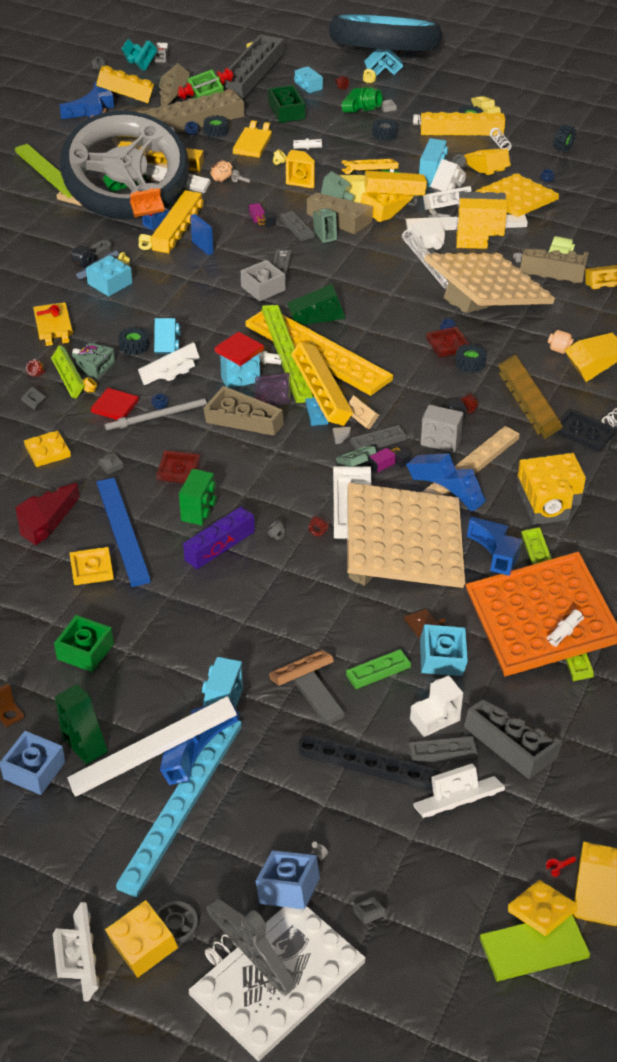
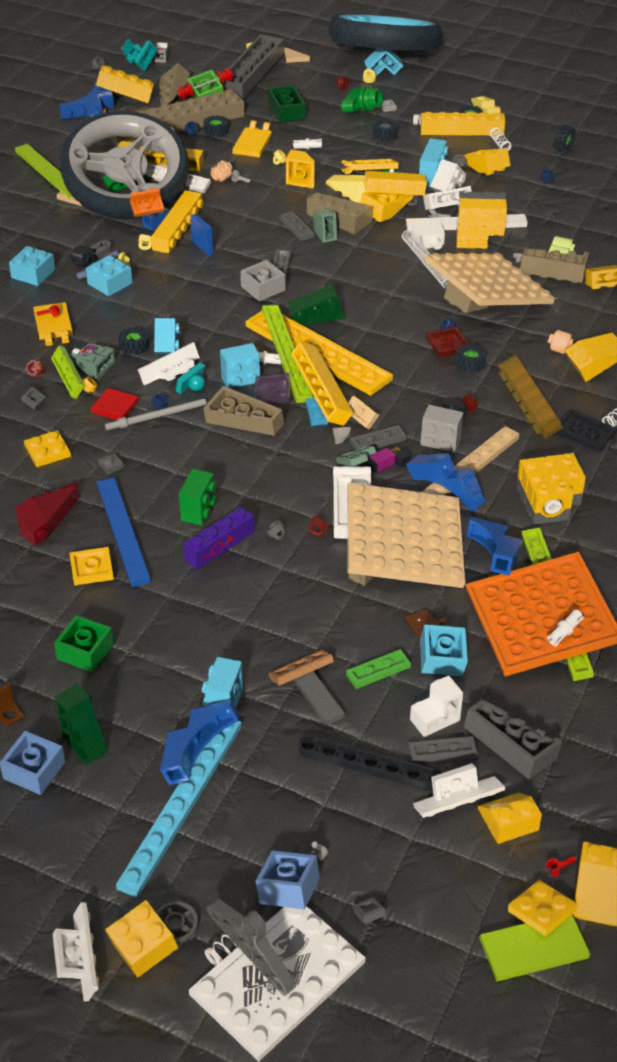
white tile [67,696,237,797] -> none
clear red plate [156,451,200,483] -> none
red tile [215,332,264,366] -> none
piece [248,202,275,227] -> none
medium azure brick [294,66,323,93] -> none
sand green torso [321,171,356,201] -> none
yellow plate [475,174,559,217] -> none
none -> medium azure brick [9,246,55,286]
none -> teal tile [176,362,205,394]
none -> tan tile [284,47,310,63]
none -> yellow slope [478,793,542,844]

